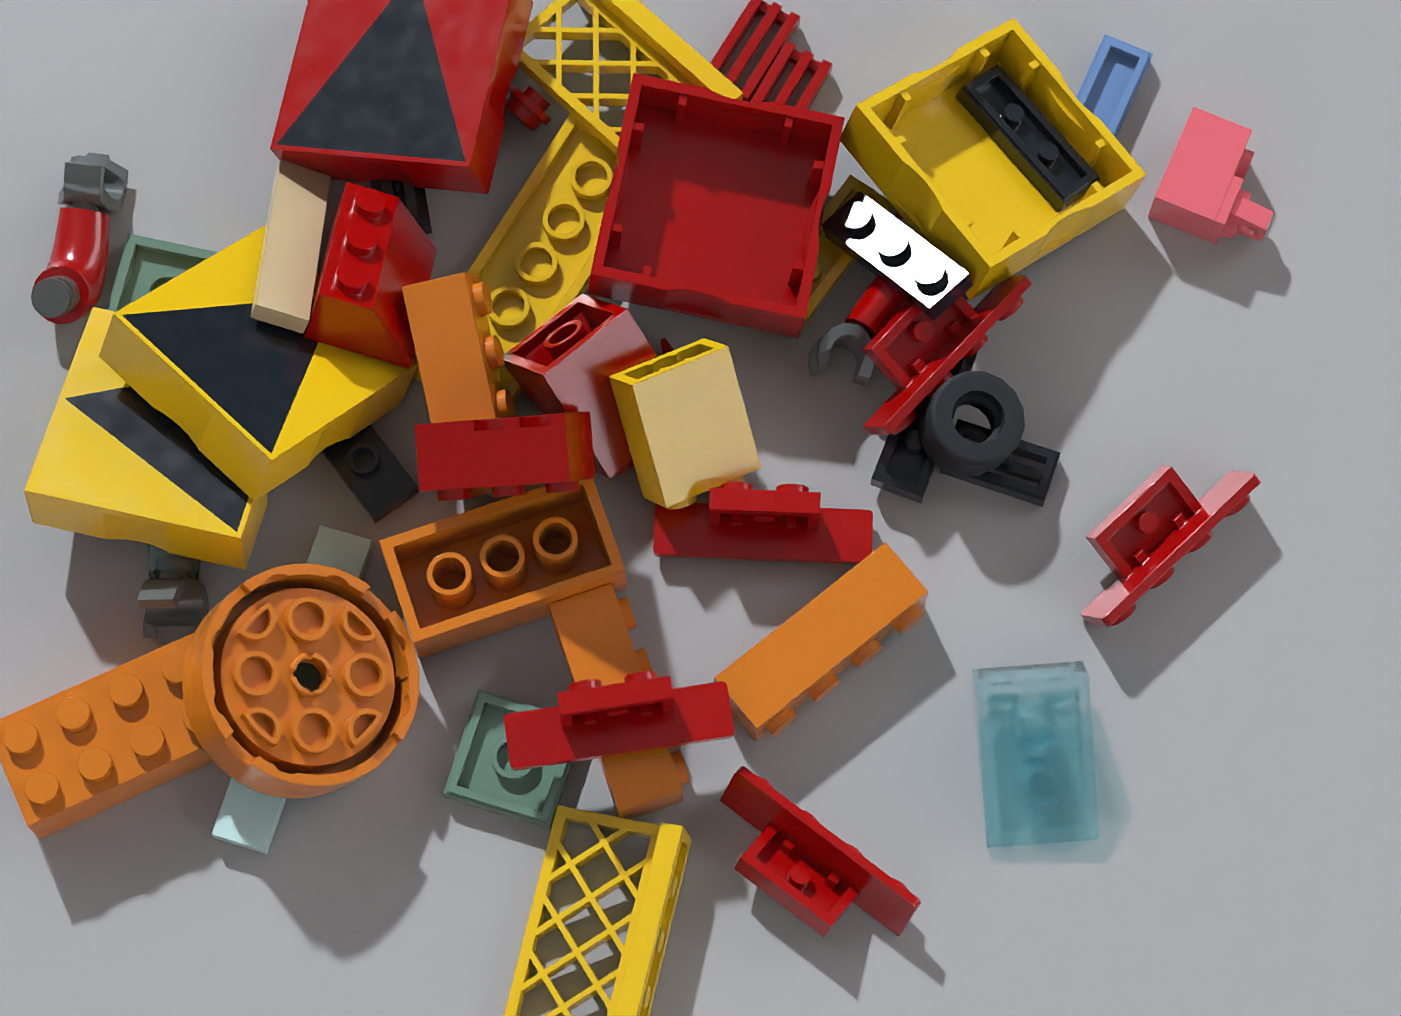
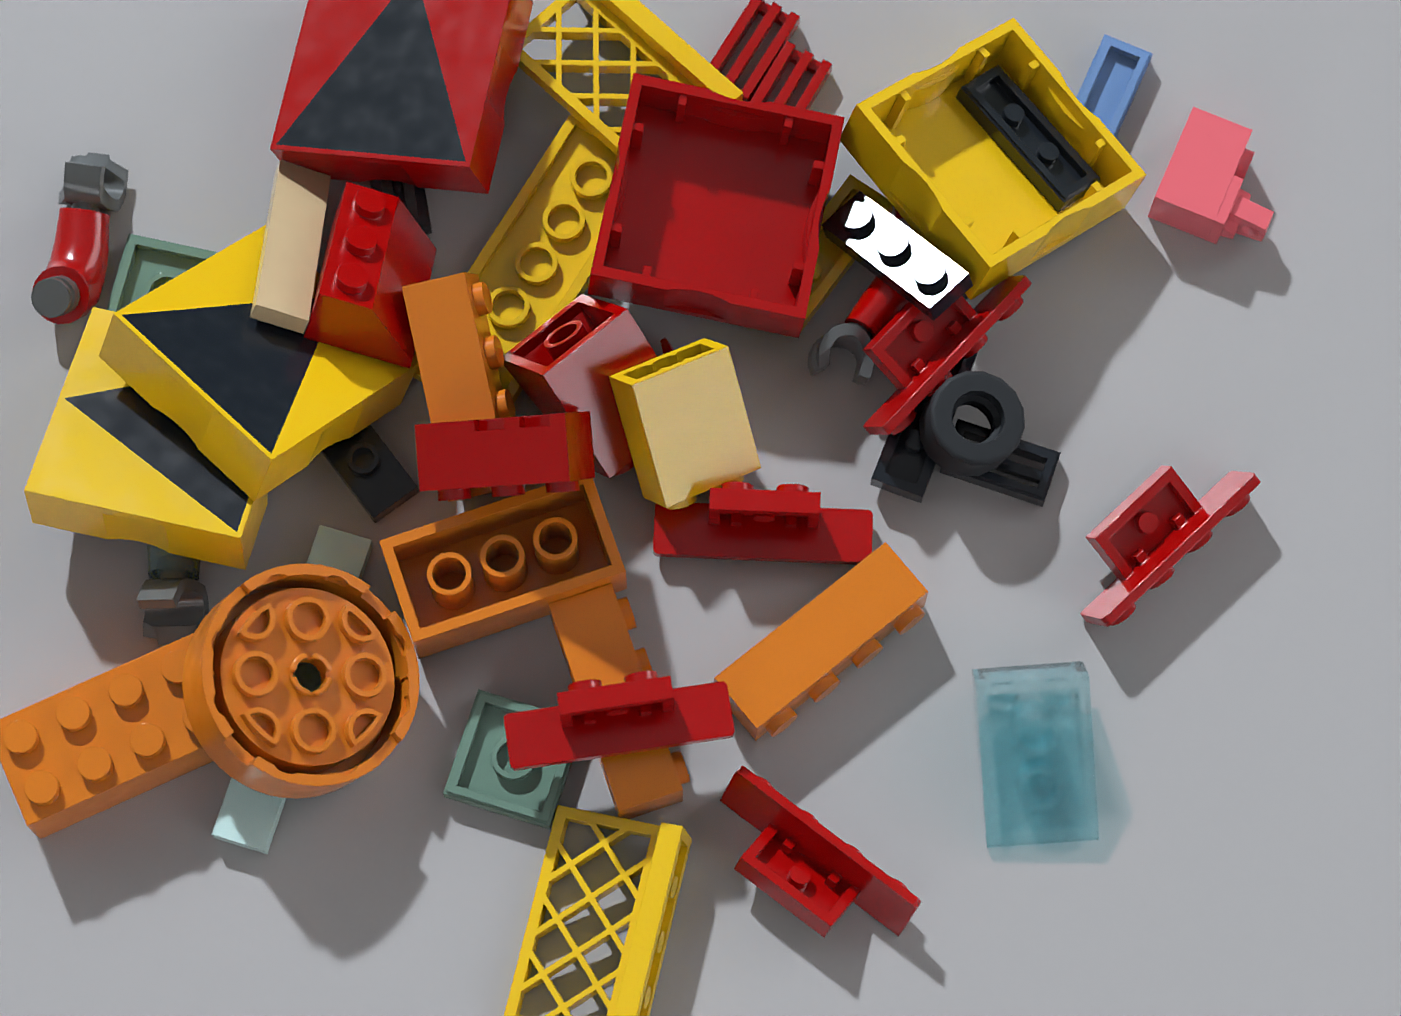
red plate [505,84,552,132] -> none

